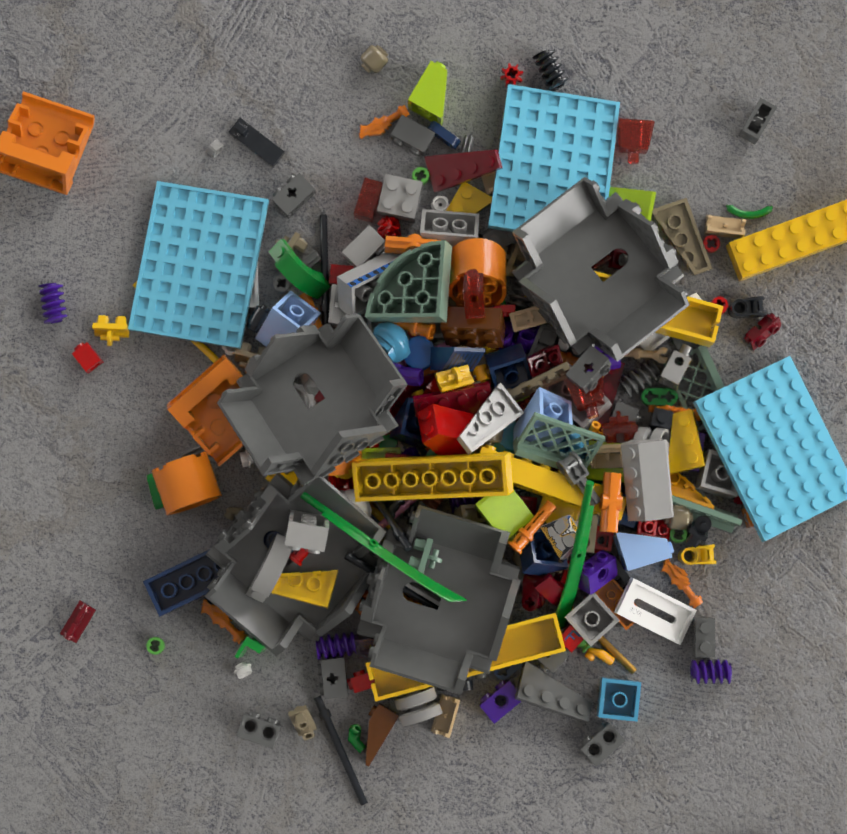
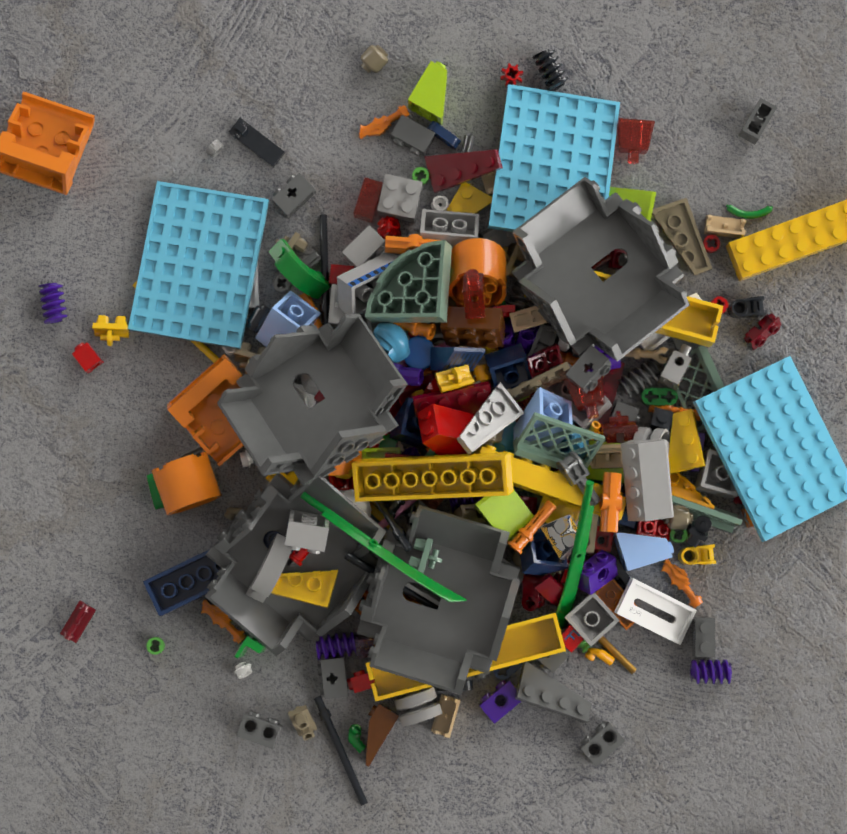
dark azure brick [596,677,641,722] -> none

